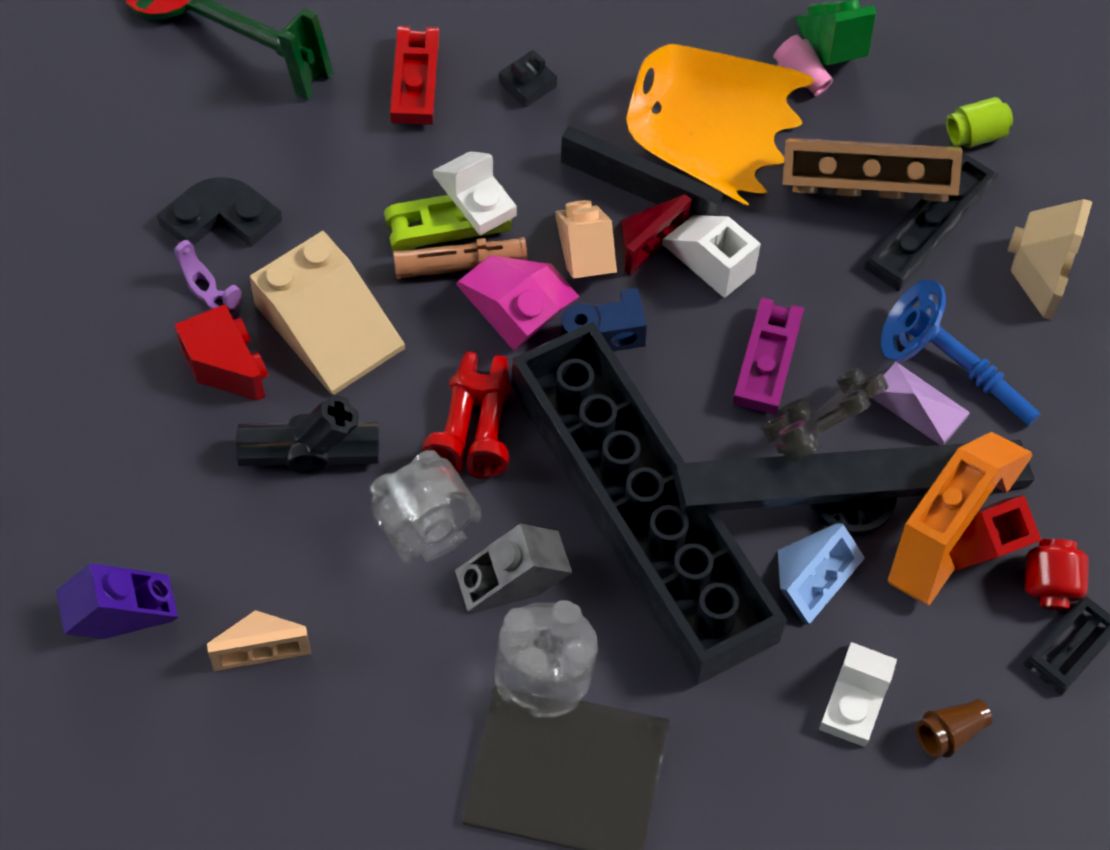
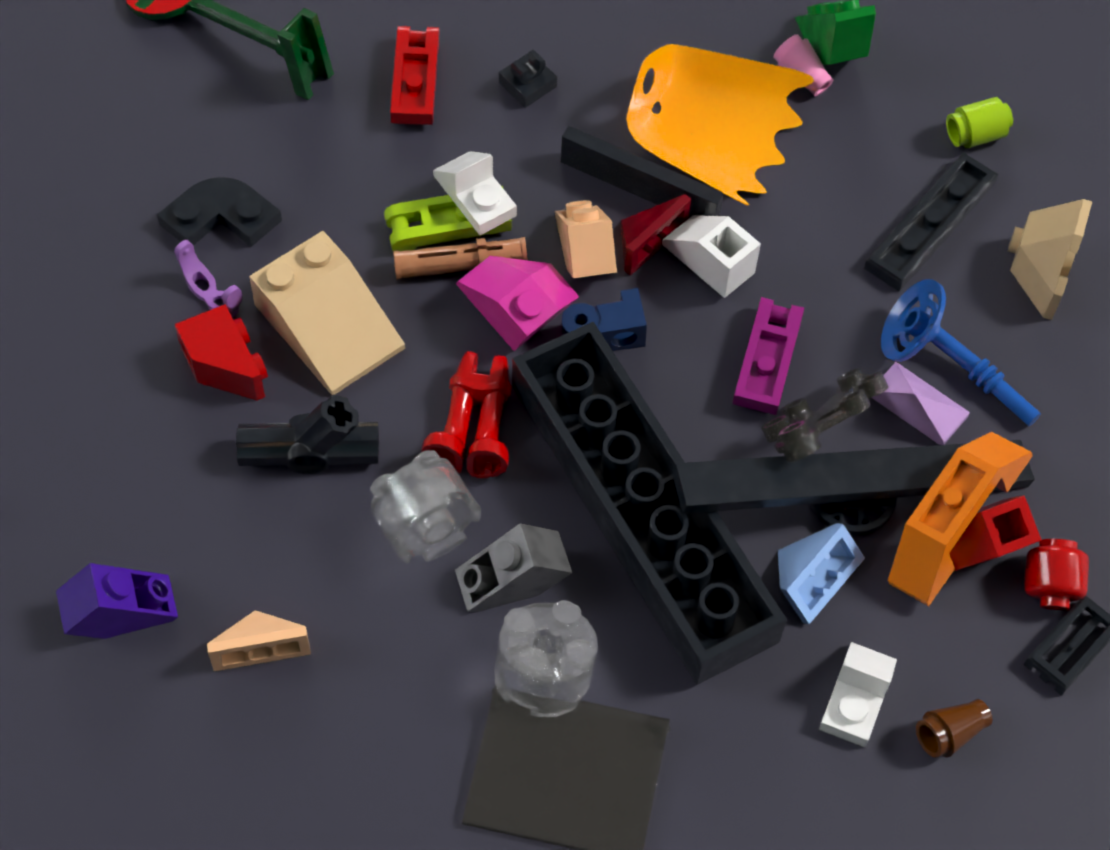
medium nougat brick [782,138,963,201] -> none

